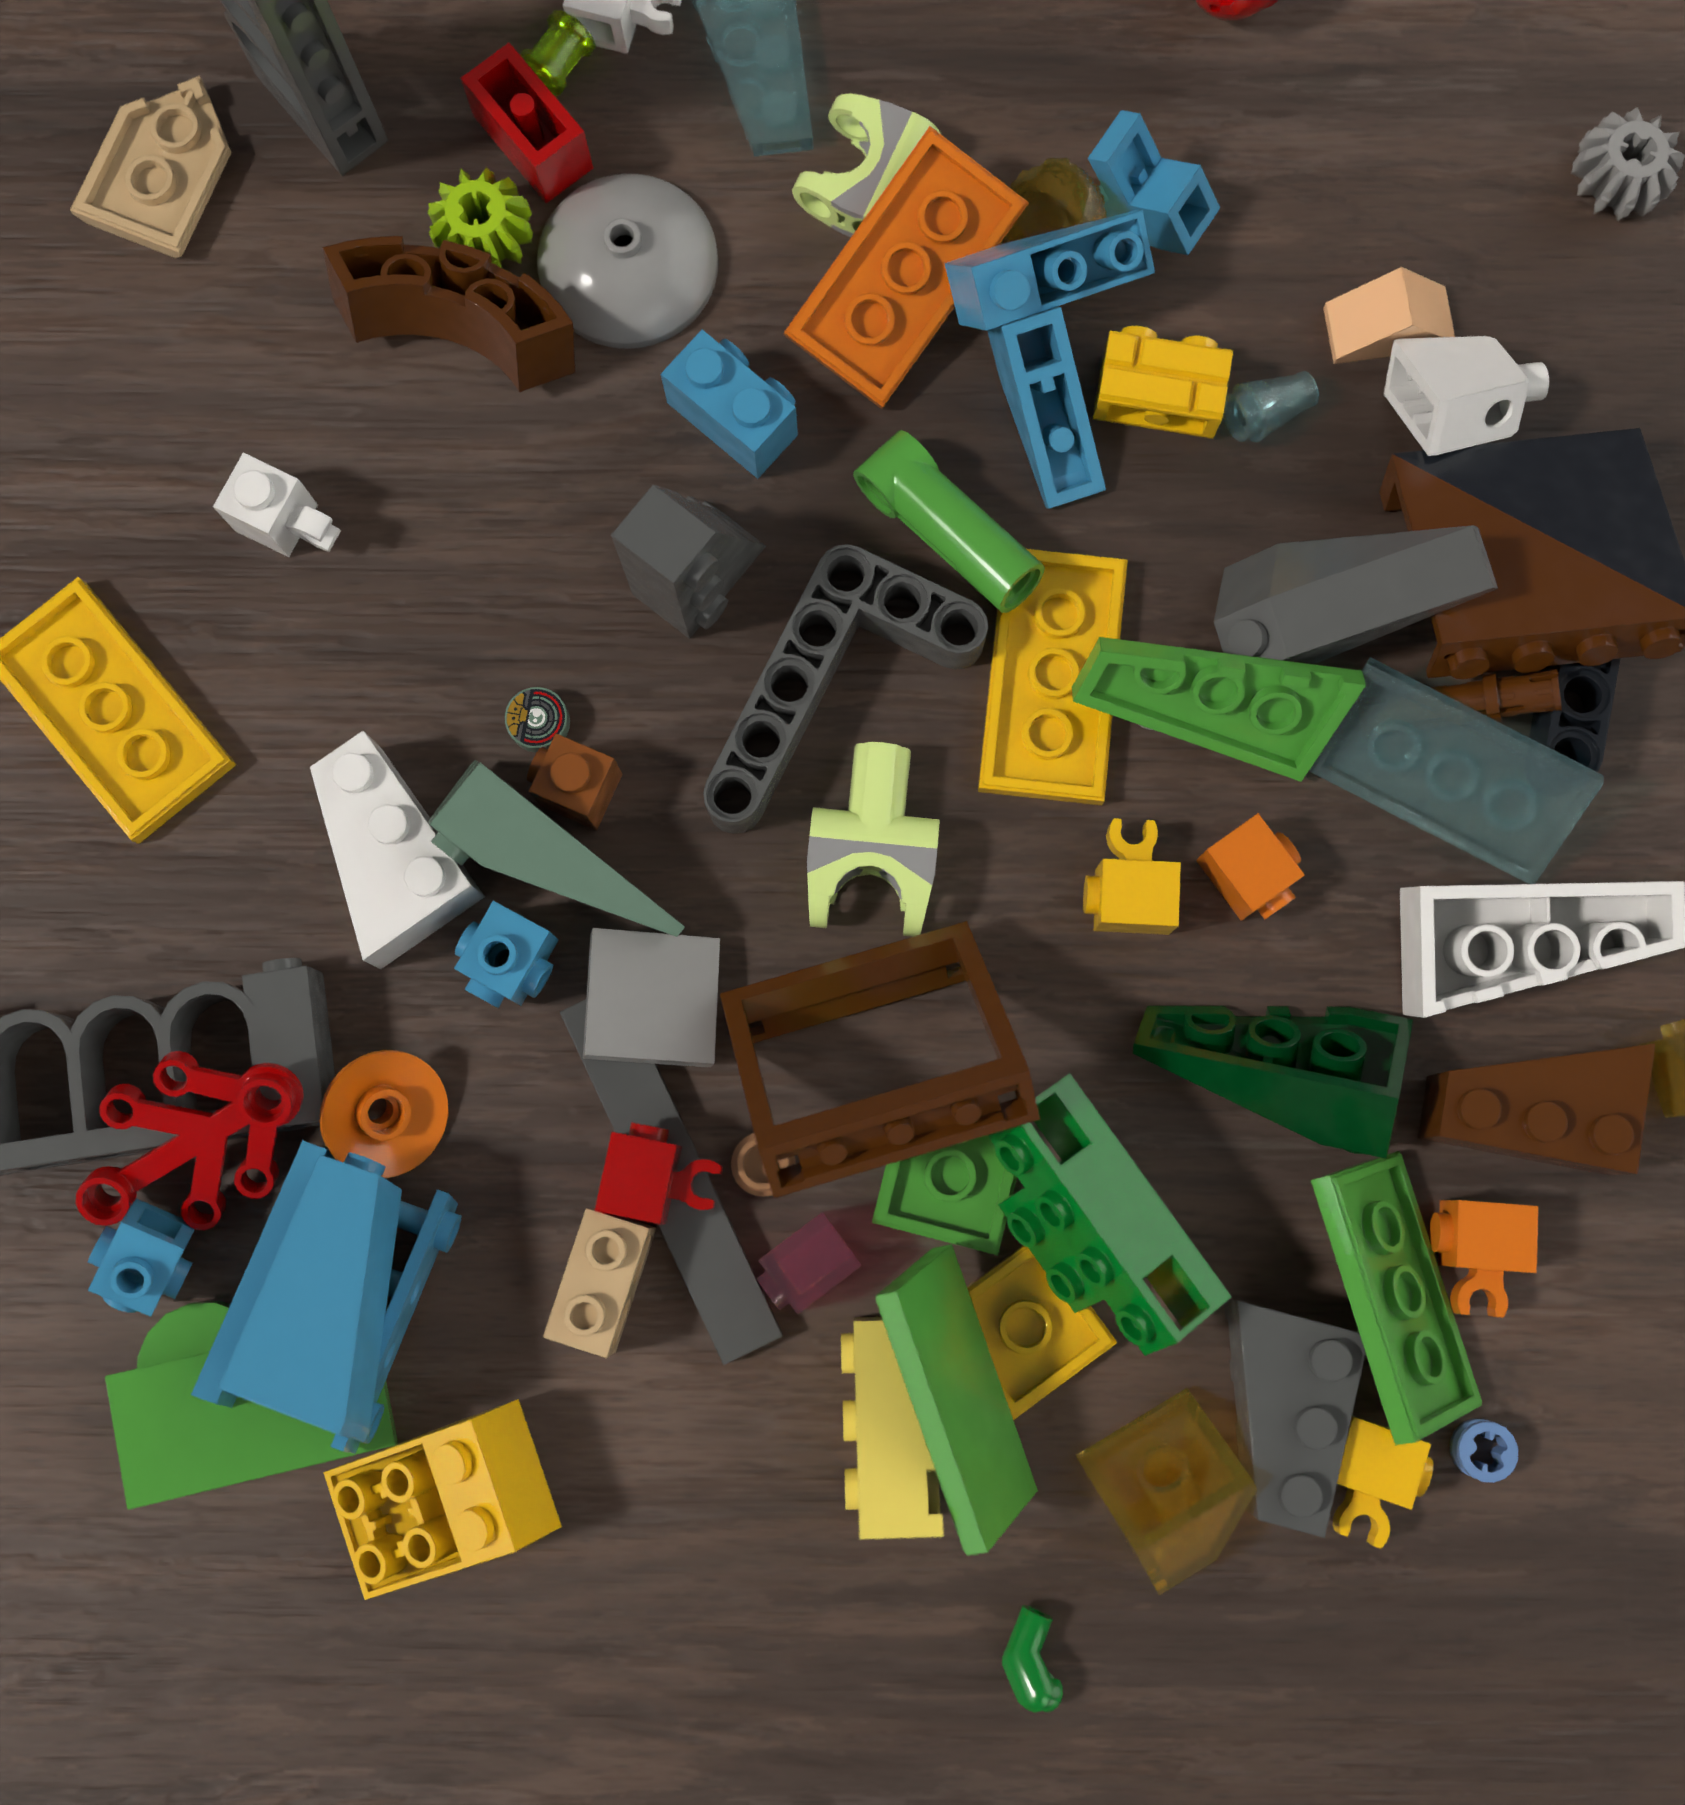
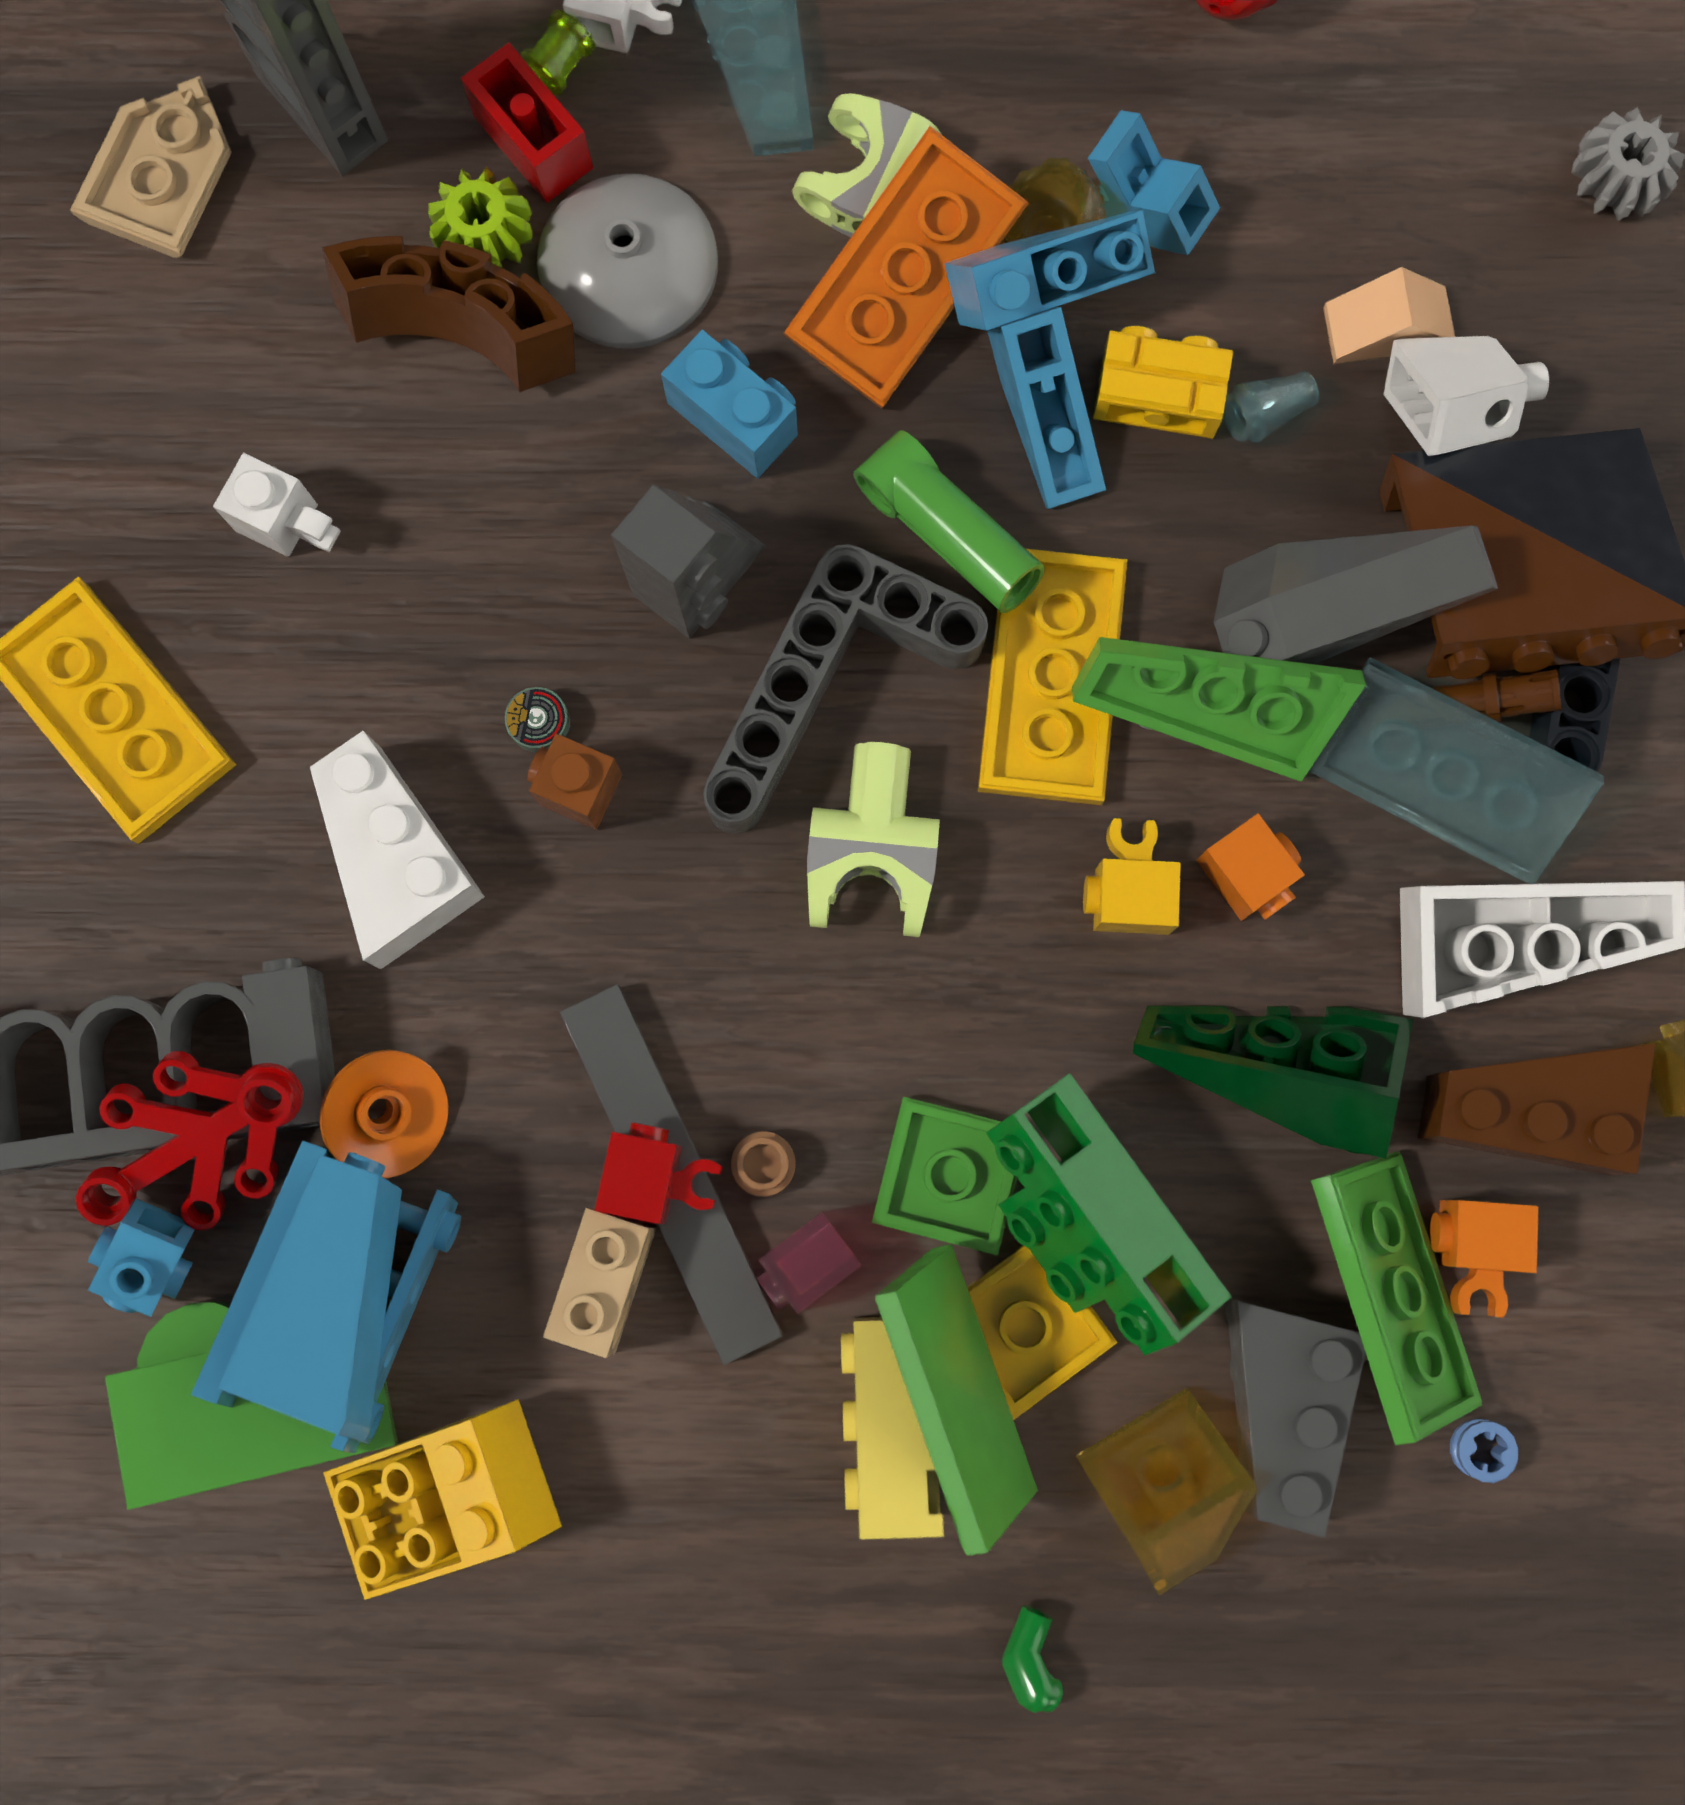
sand green wedge [428,760,685,937] -> none
dark azure brick [454,901,559,1008] -> none
light grey tile [583,928,720,1068] -> none
reddish brown window [720,921,1040,1198] -> none
yellow brick [1333,1415,1433,1549] -> none

